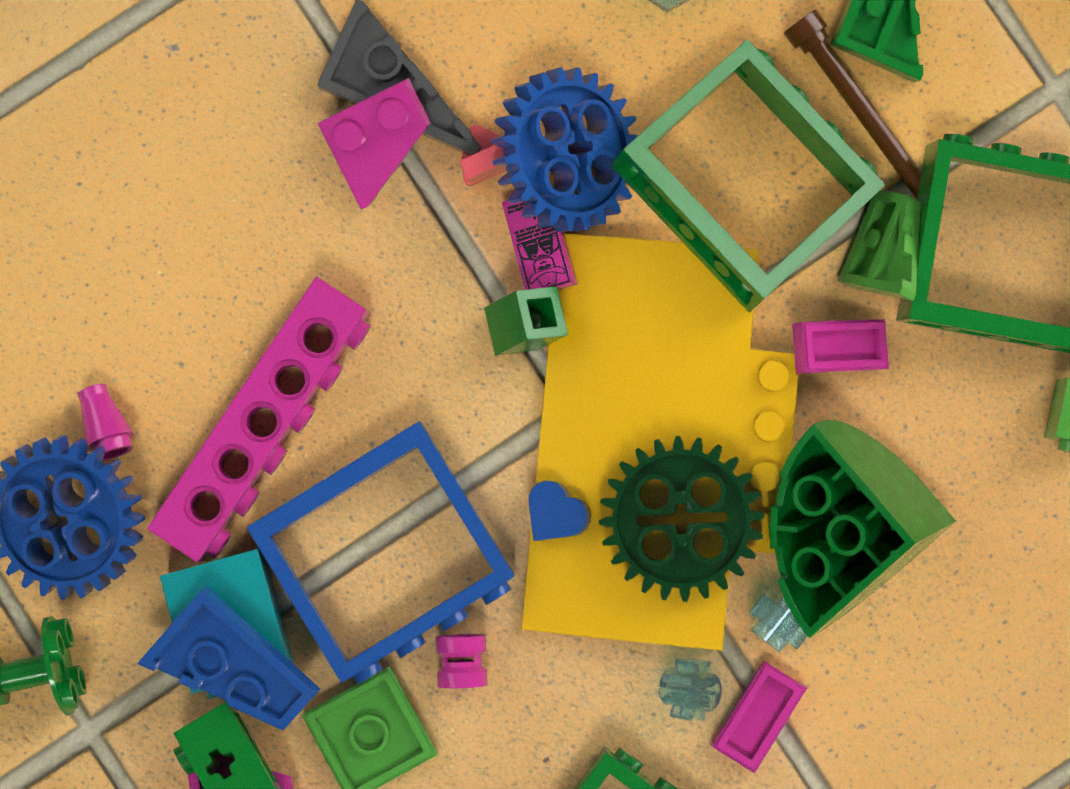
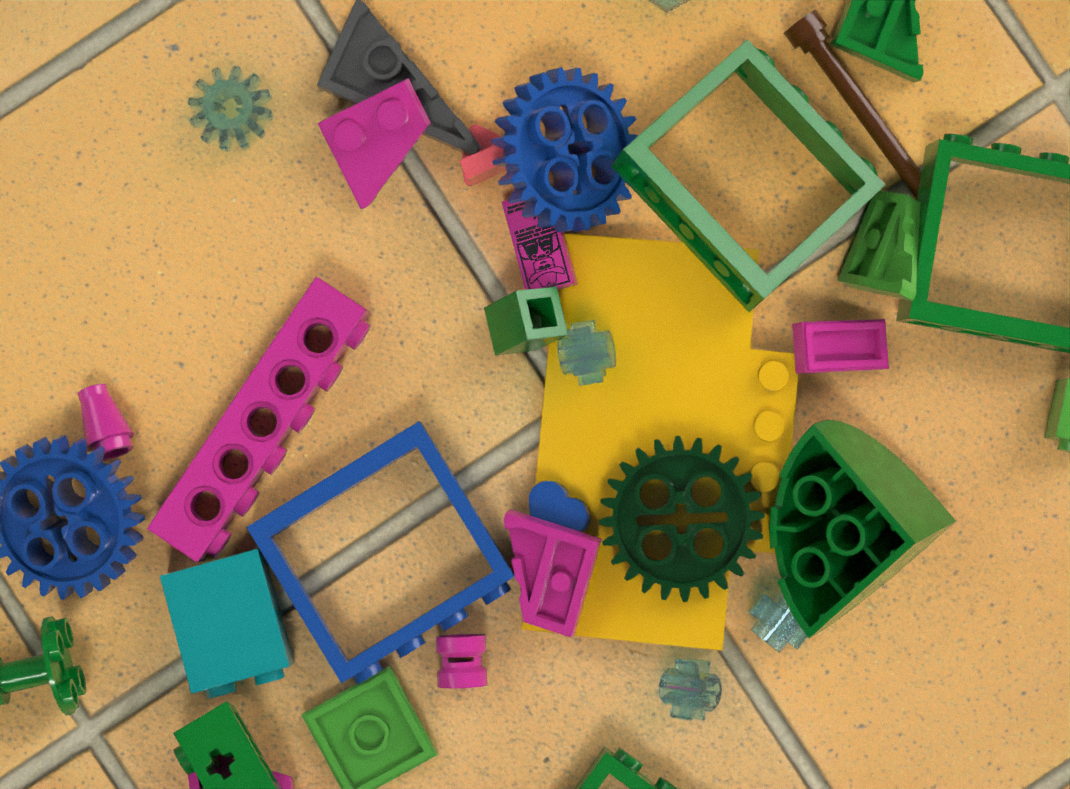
blue wing [137,586,320,730] -> none
dark pink tile [711,660,807,774] -> none
none -> clear light blue gear [188,66,274,152]
none -> dark pink wing [504,509,602,637]
none -> clear light blue gear [557,320,616,386]

